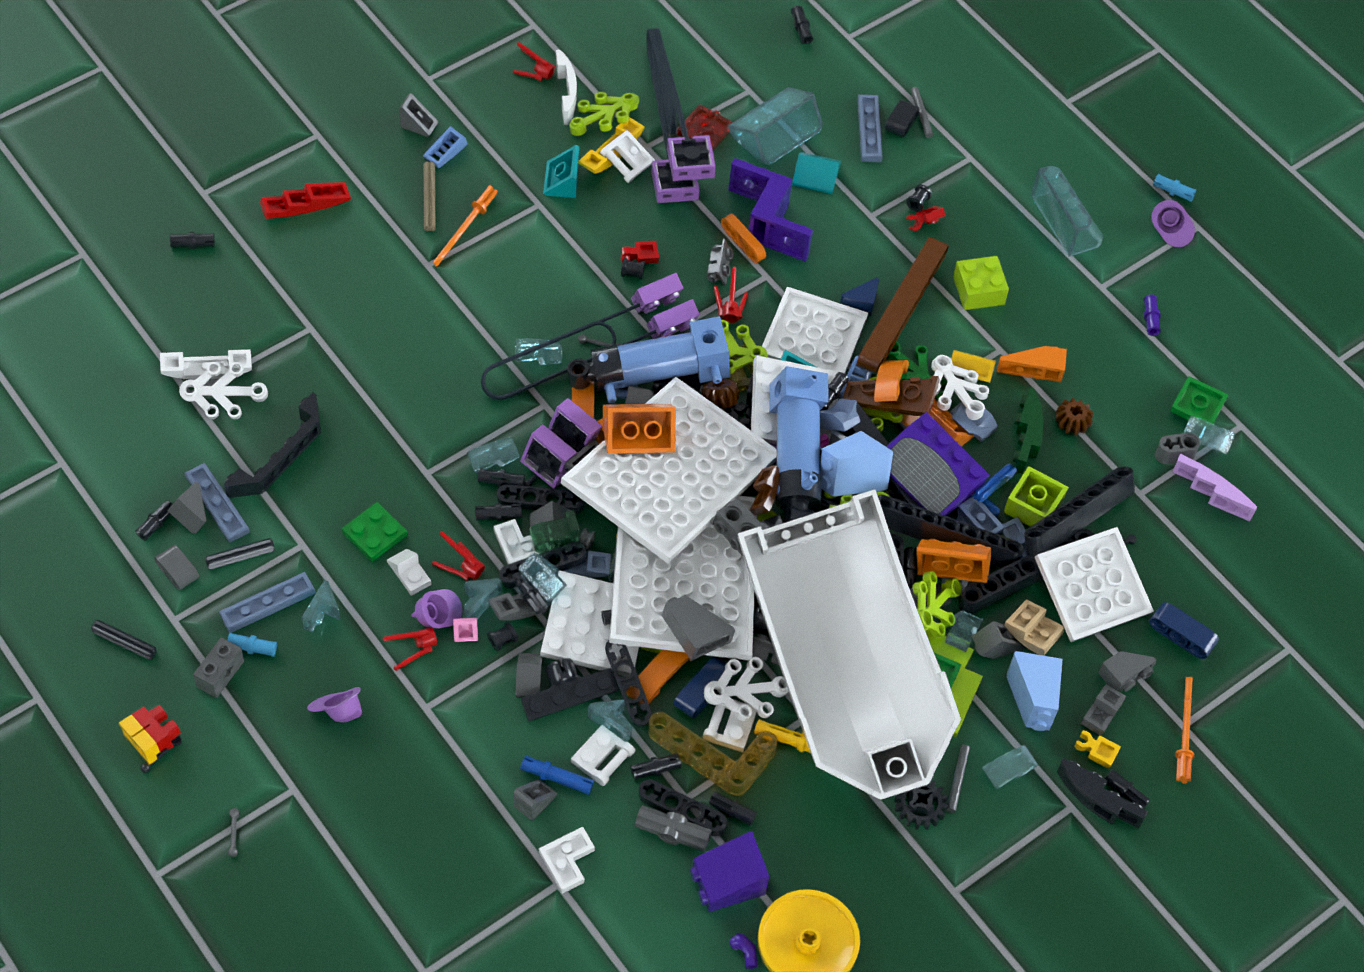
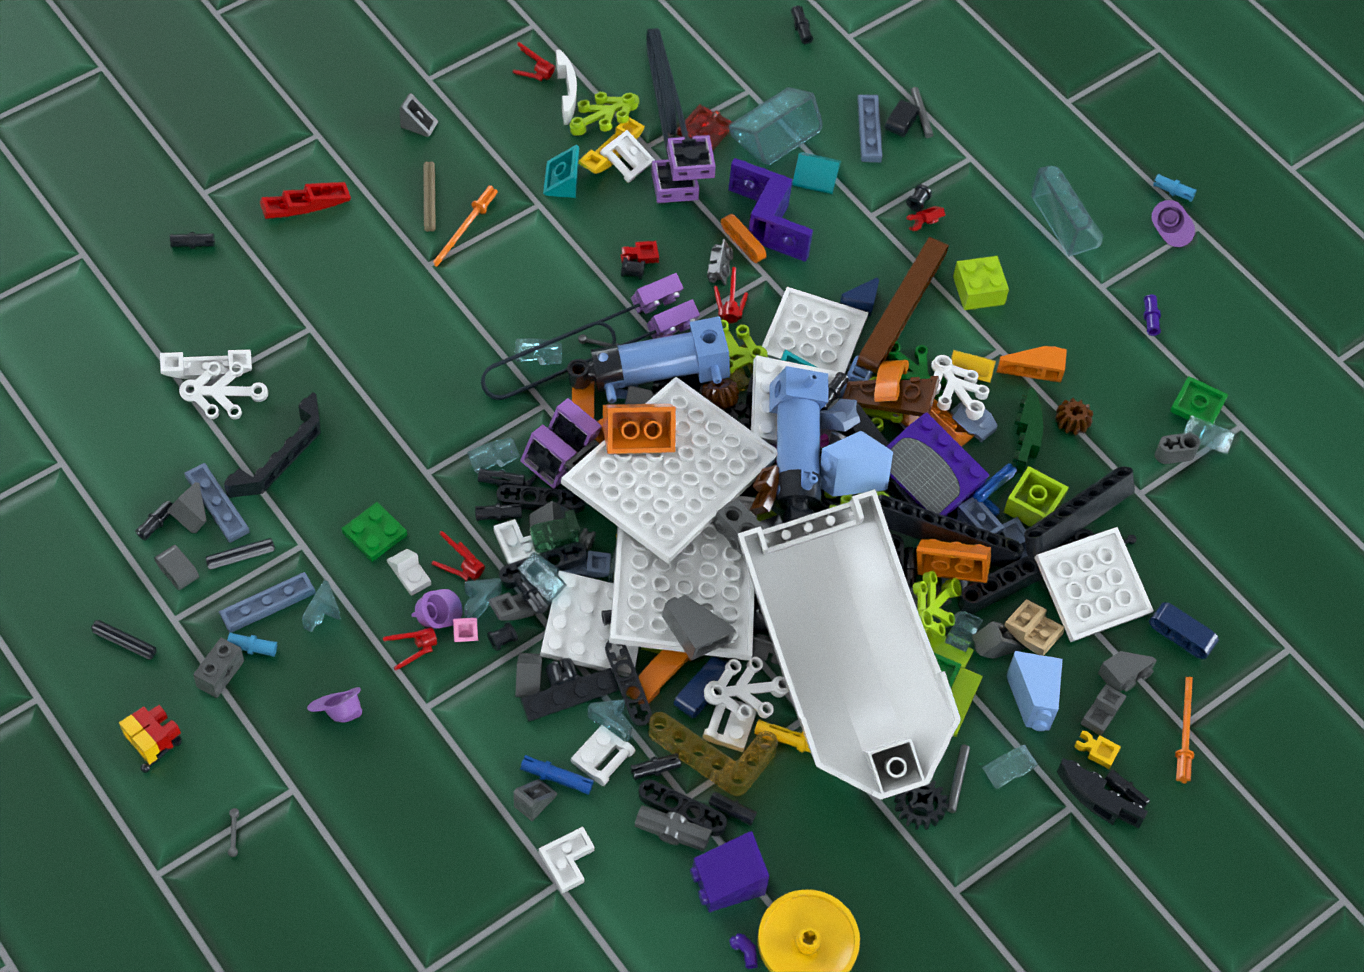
medium blue slope [423,126,468,169] -> none
lavender slope [1173,454,1257,521] -> none

